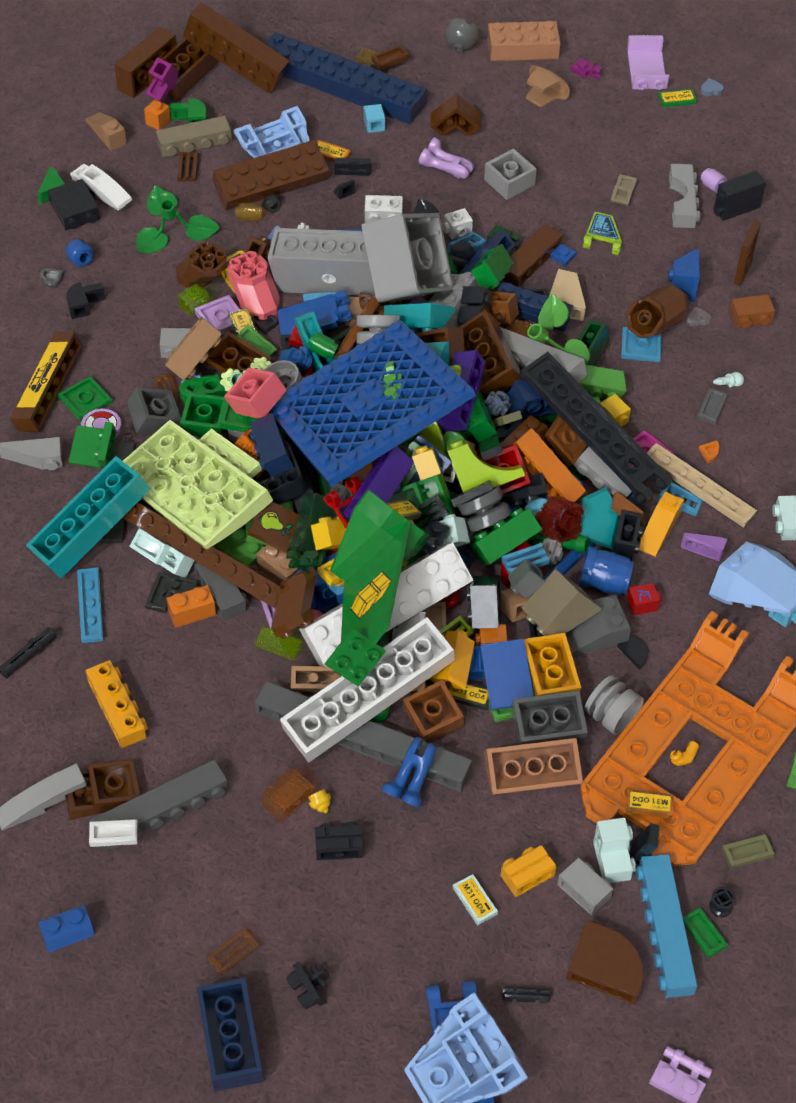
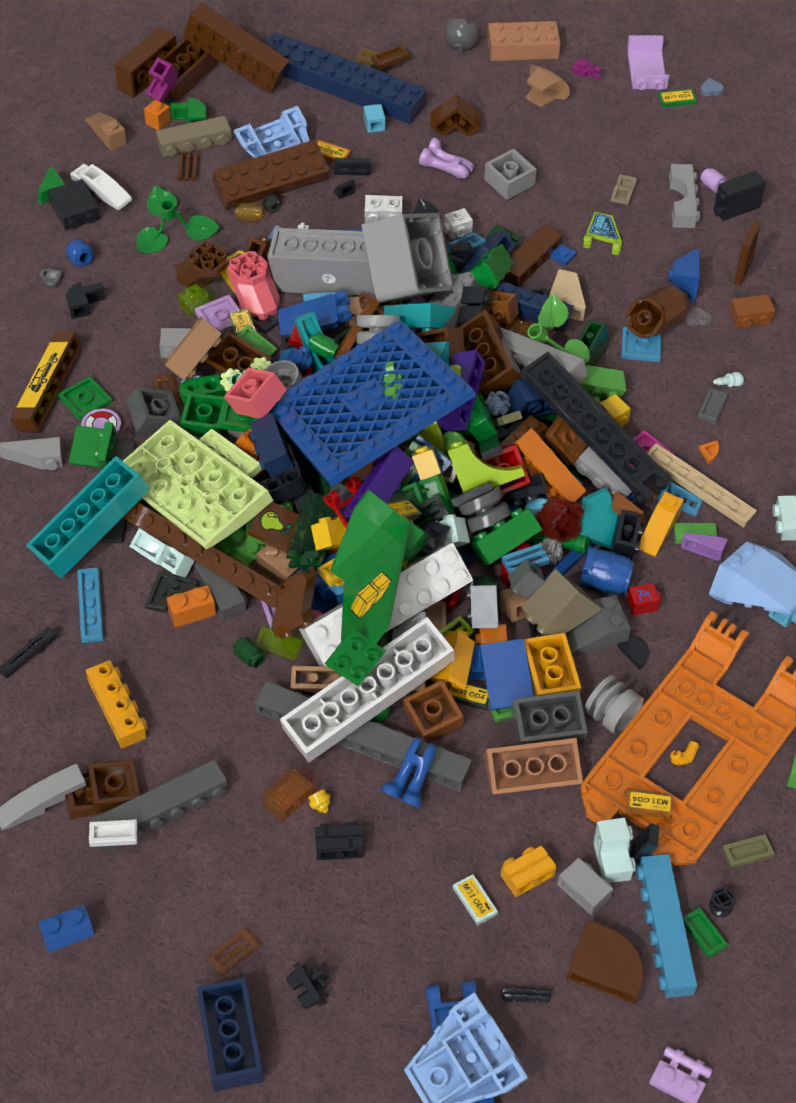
none -> dark green brick [233,637,266,668]
none -> bright green tile [673,523,717,543]

